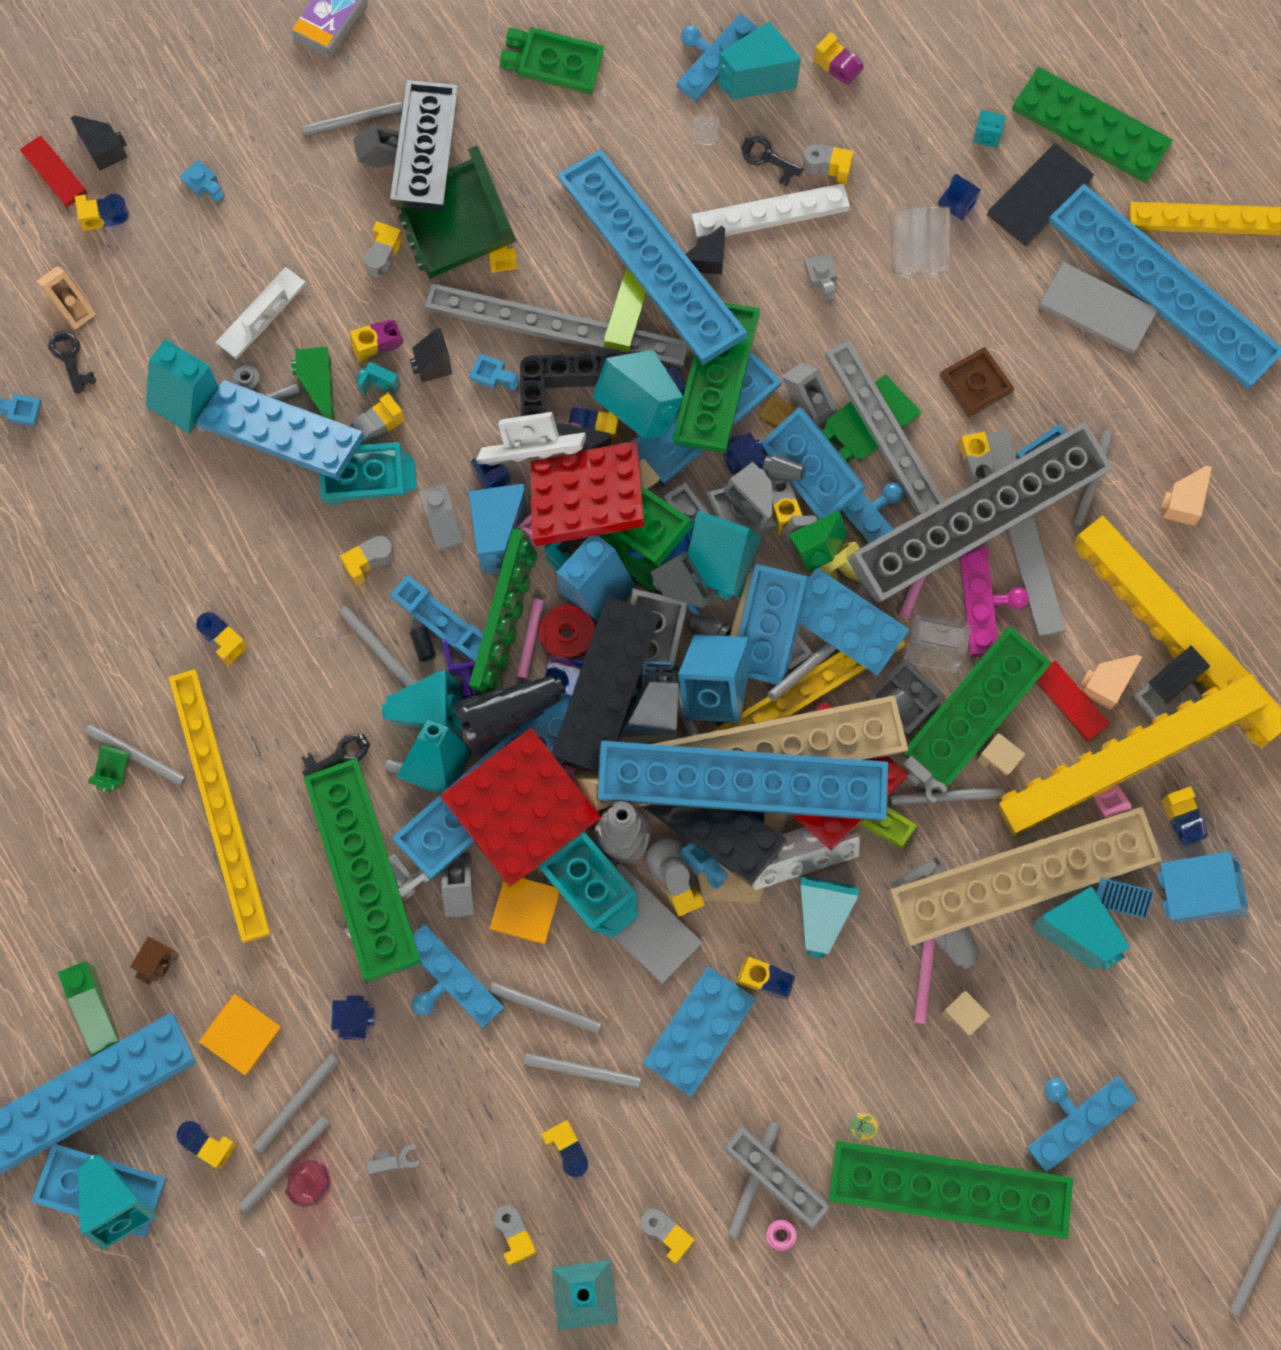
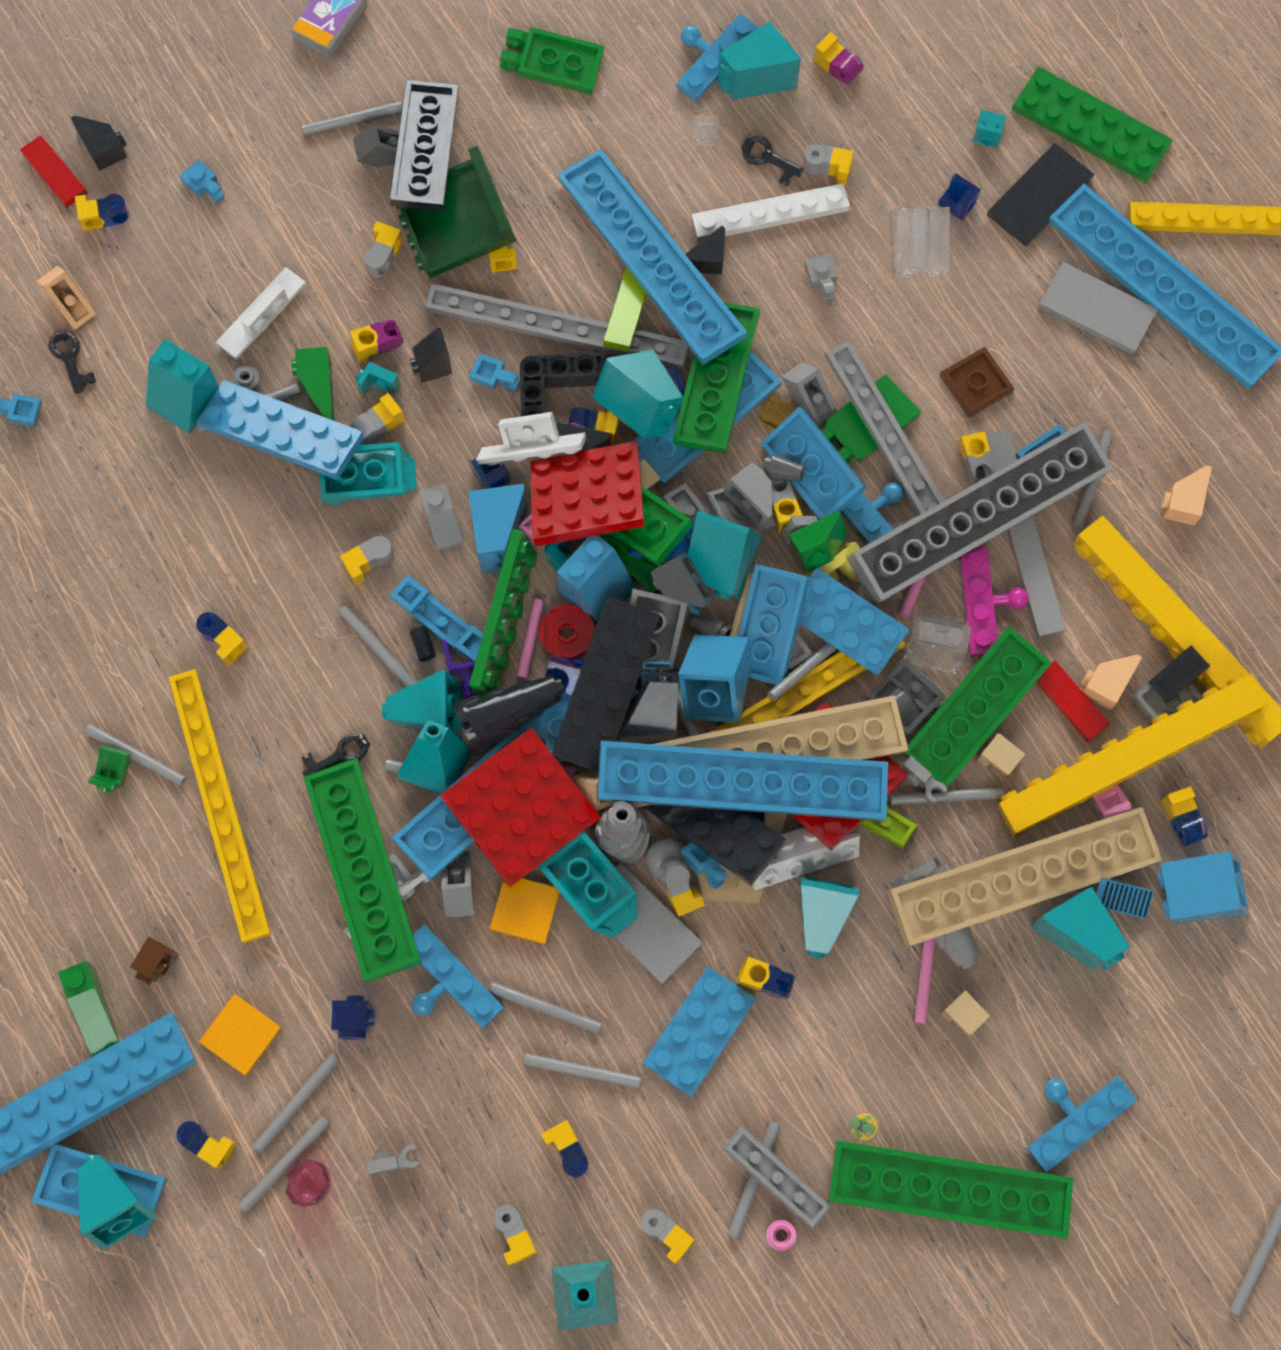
clear blue brick [722,432,766,476] -> none

